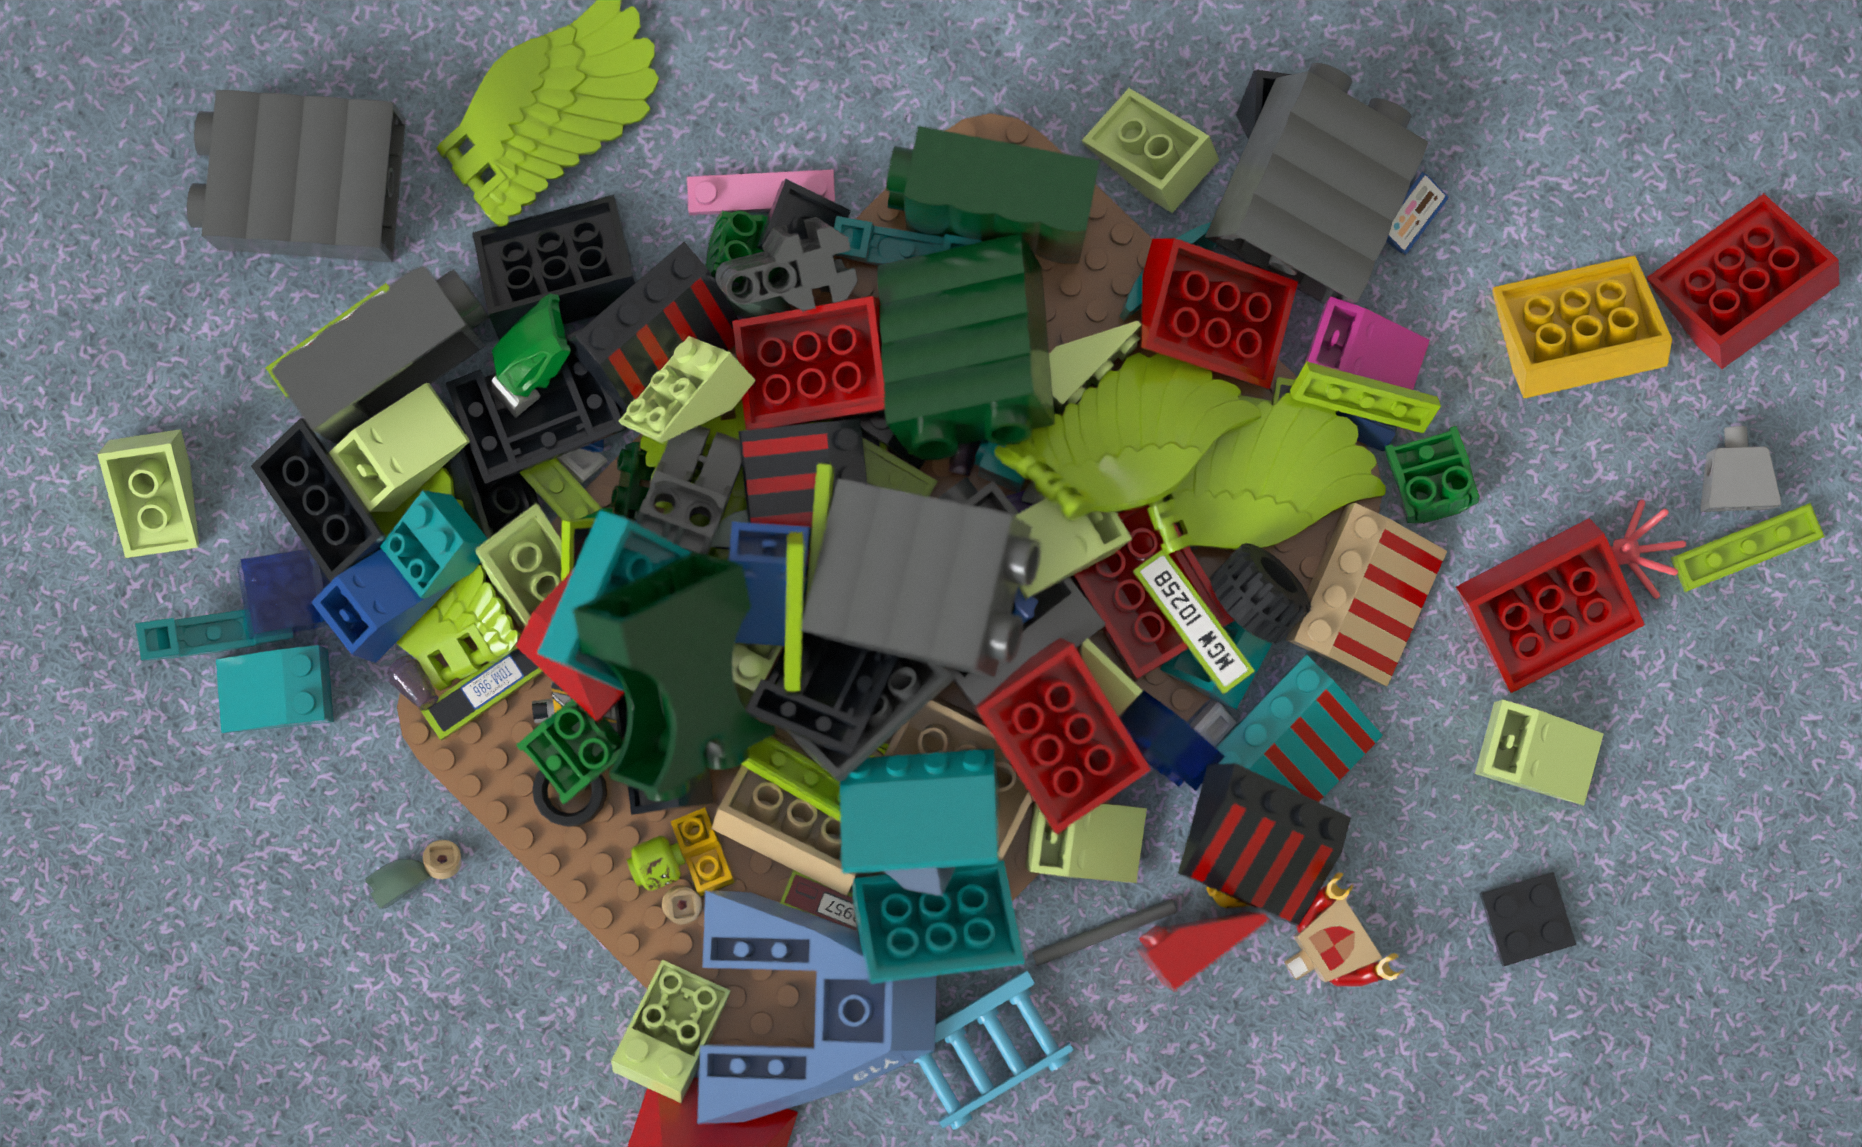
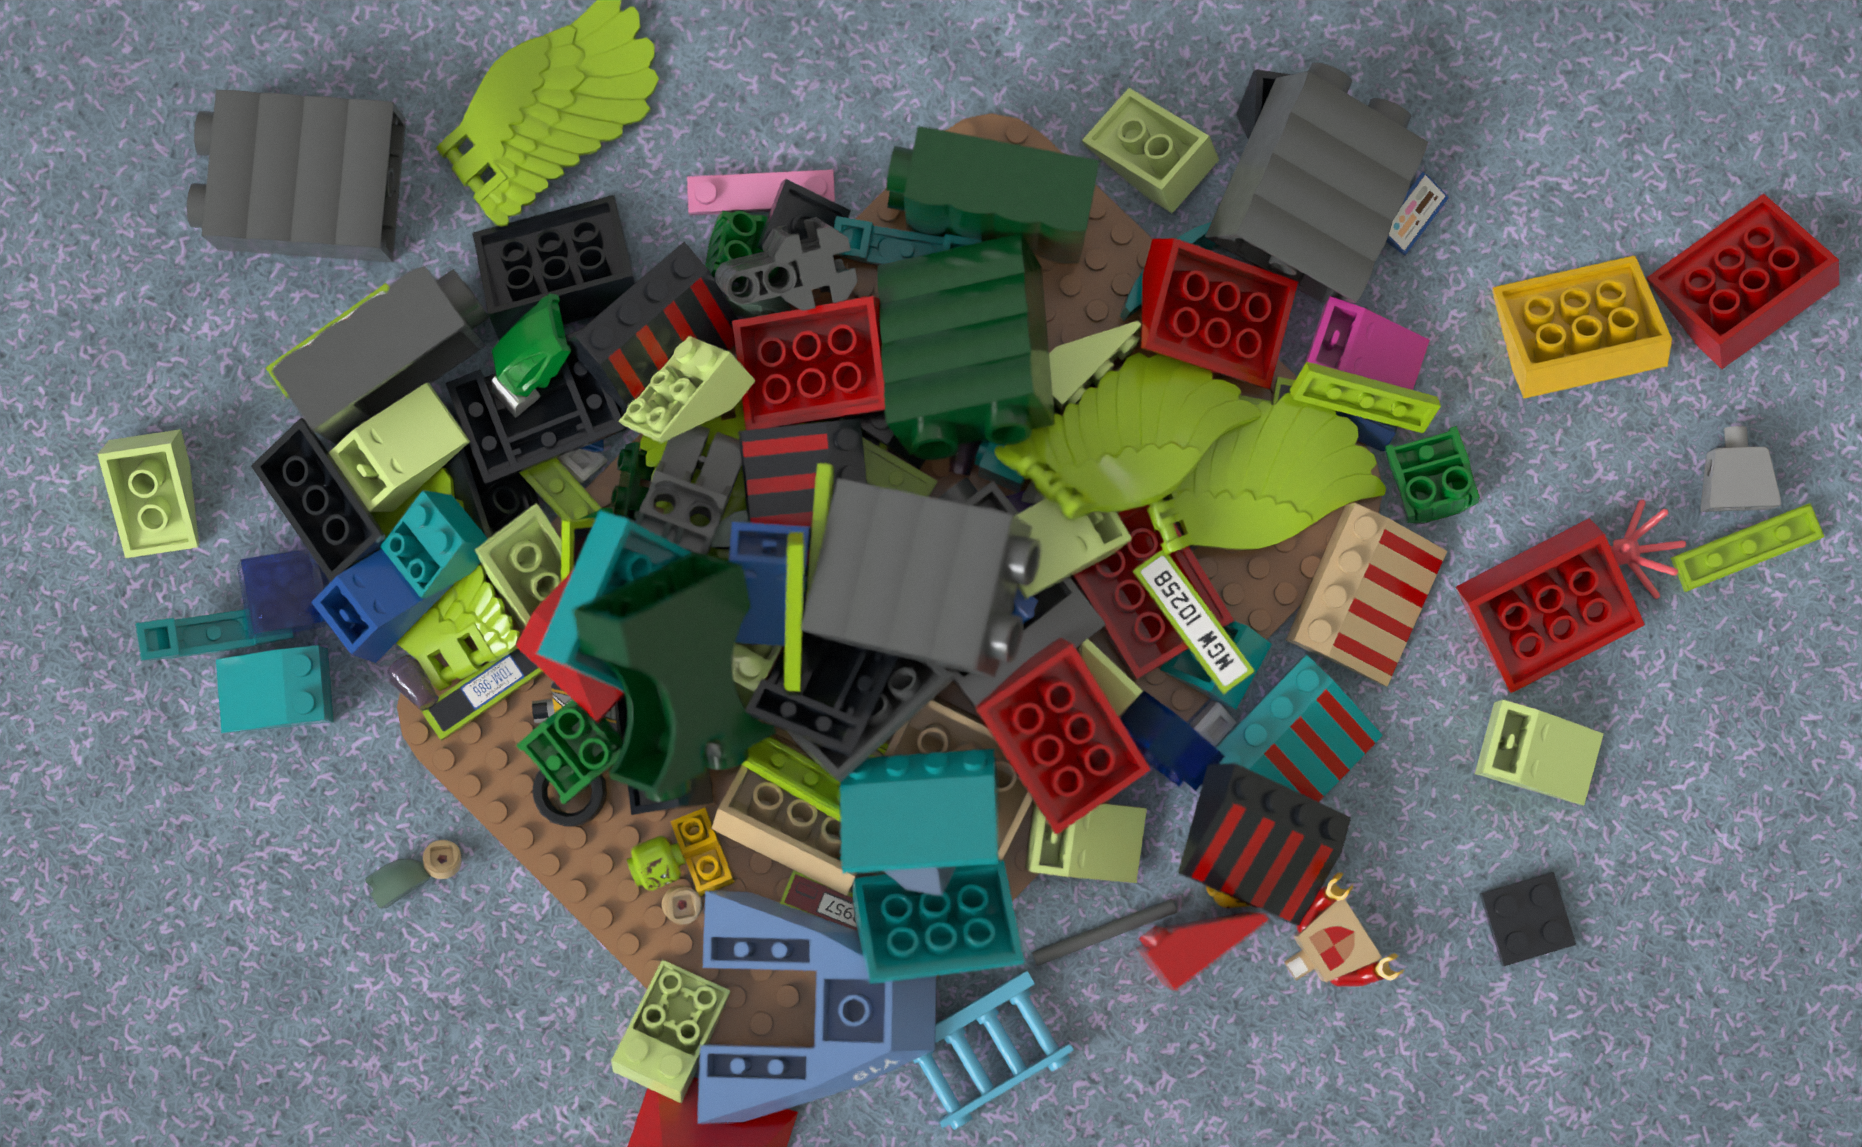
black tyre [1210,543,1311,643] -> none

